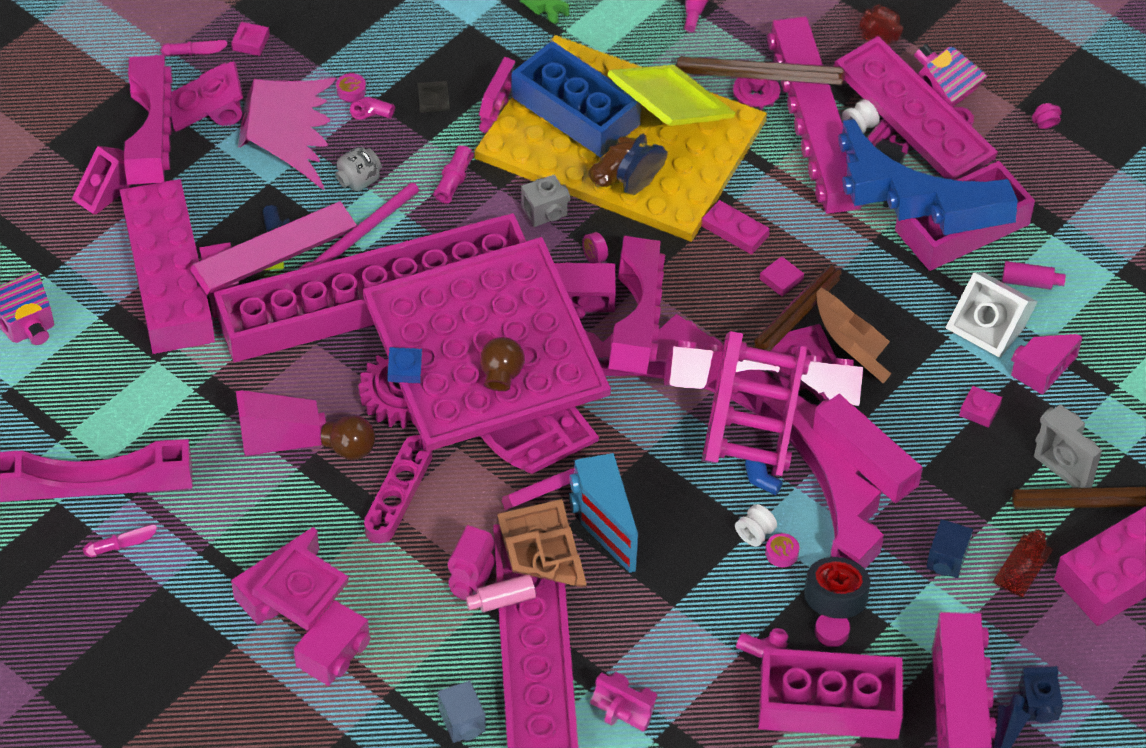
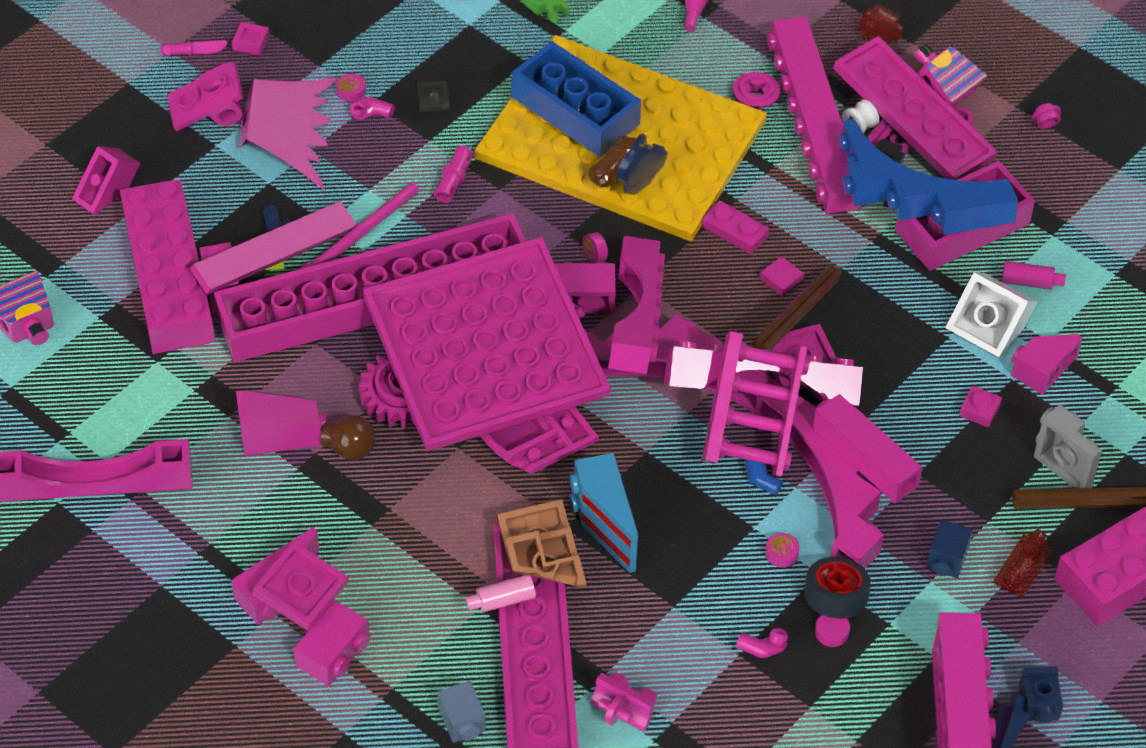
dark pink piece [83,524,157,558] -> none
dark pink arch [124,55,173,185] -> none
light grey head [335,146,382,192] -> none
dark pink beam [364,435,433,544] -> none
blue plate [388,347,422,383] -> none
dark pink brick [448,525,495,600] -> none
dark pink plate [479,57,515,133] -> none
reddish brown piece [480,337,525,391] -> none
dark pink tile [501,468,574,510] -> none
light grey brick [521,174,570,227] -> none
neon yellow piece [607,65,736,126] -> none
reddish brown axle [676,56,845,85] -> none
white wheel [735,504,777,546] -> none
dark pink brick [758,648,903,739] -> none
nougat slope [816,287,891,384] -> none

